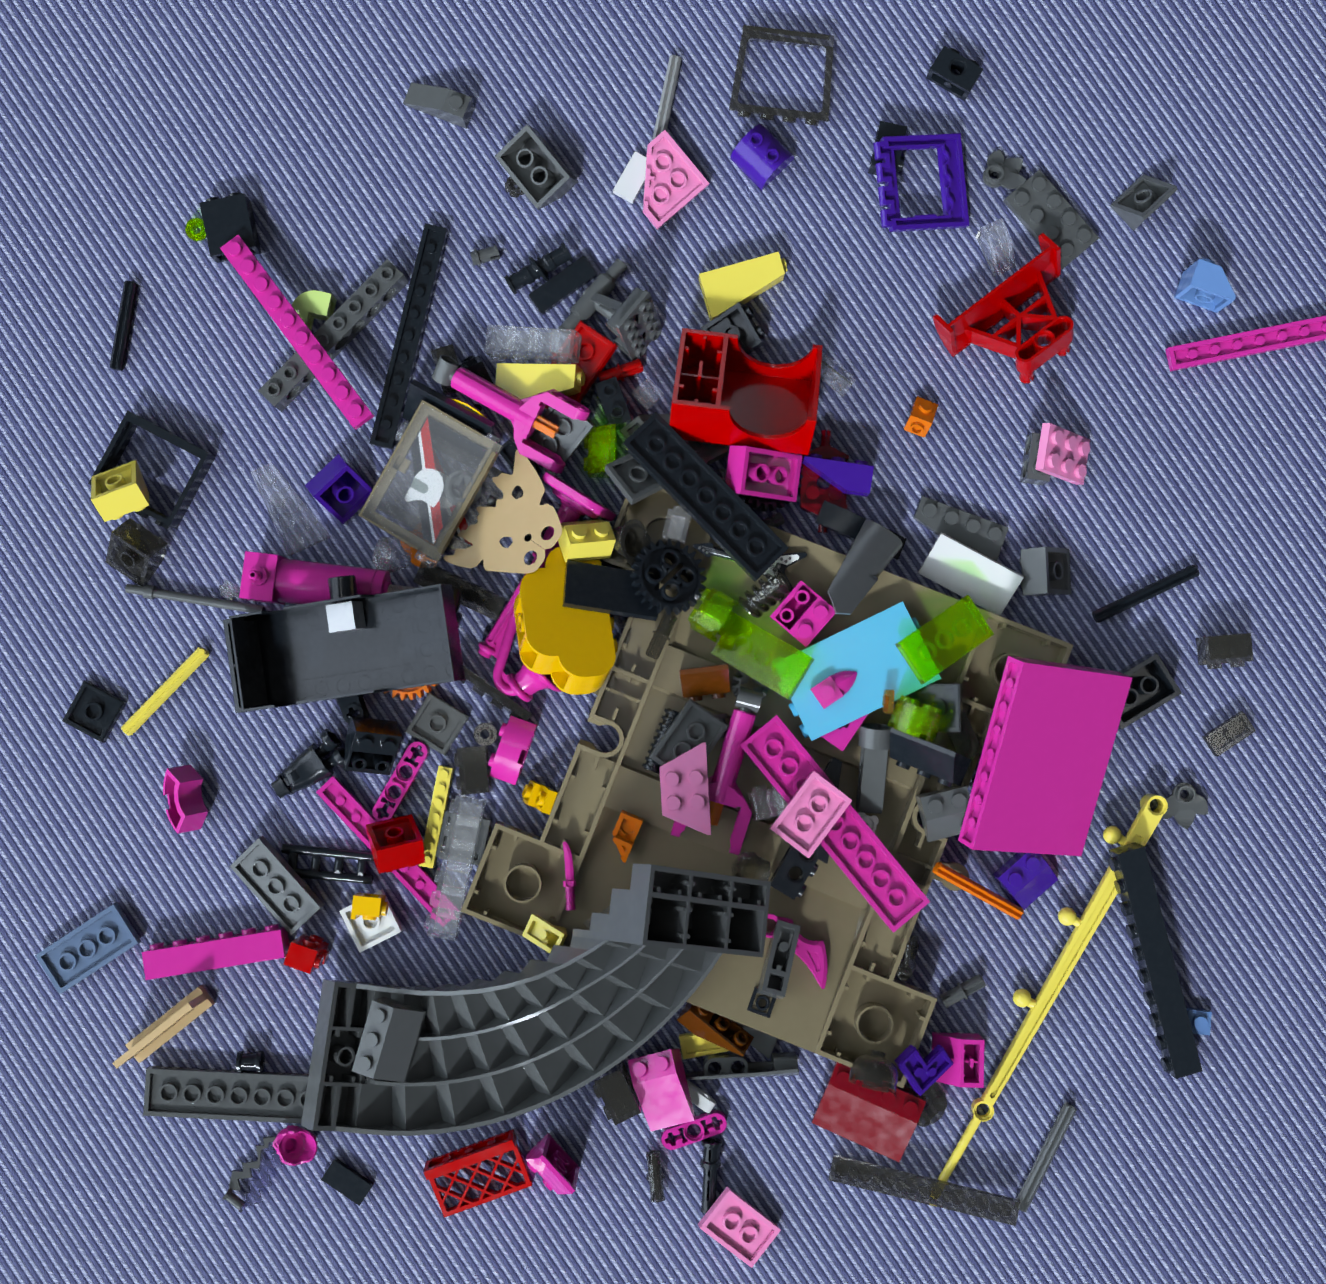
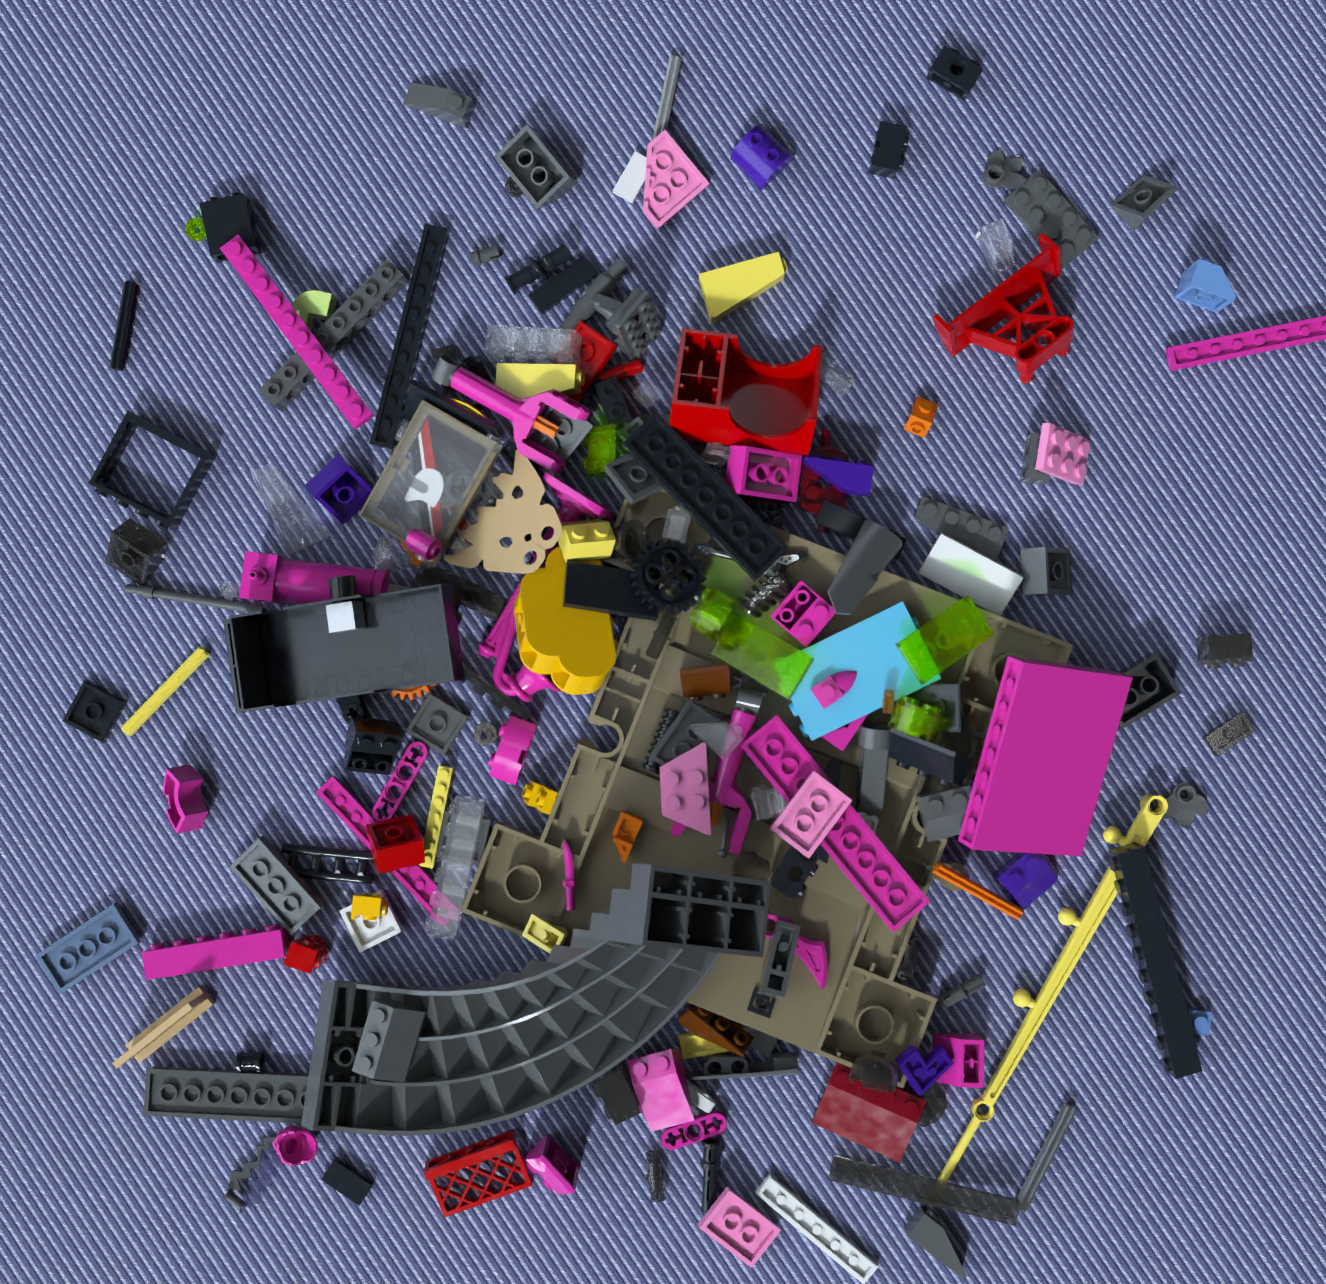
light yellow slope [91,460,149,522] -> none
black piece [271,729,345,798] -> none
clear smoke brick [454,745,492,795] -> none
black plate [701,302,767,355] -> none
clear smoke windscreen [729,25,834,126] -> none
dark purple hinge [873,133,969,232] -> none
black axle [1092,565,1200,623] -> none
none -> dark pink brick [406,529,442,560]
none -> clear slope [688,721,744,760]
none -> clear plate [701,443,731,466]
none -> dark grey hinge [718,809,733,858]
none -> white tile [755,1173,879,1284]
none -> dark grey slope [904,1205,967,1280]

